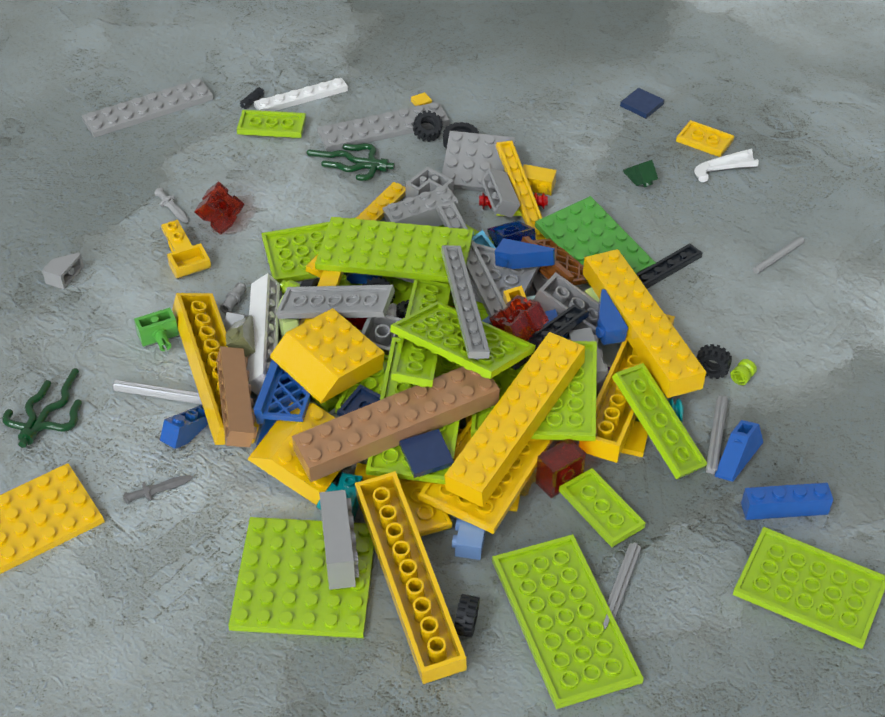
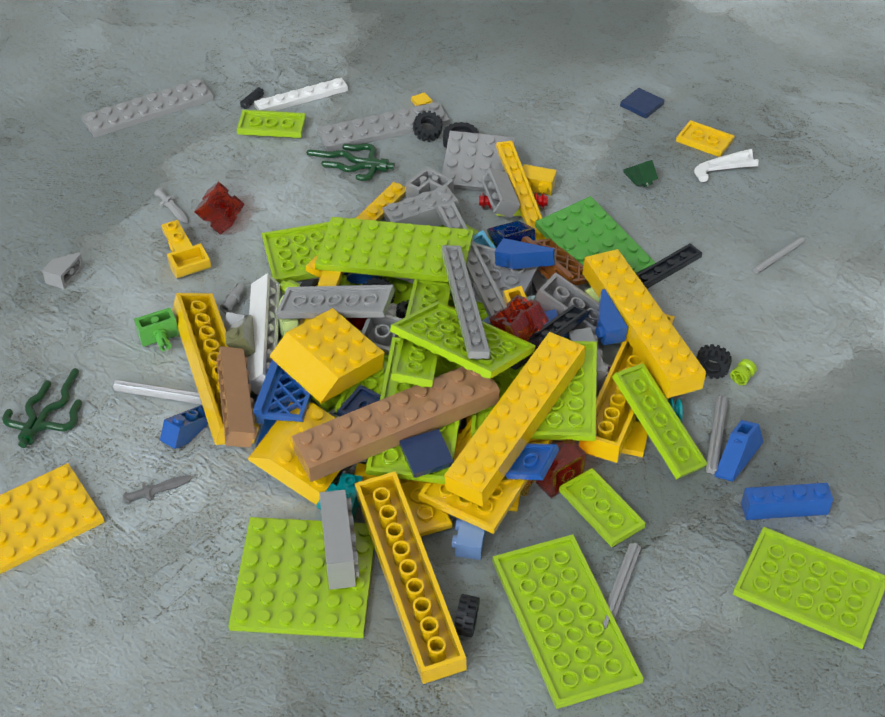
none -> blue tile [505,444,559,480]

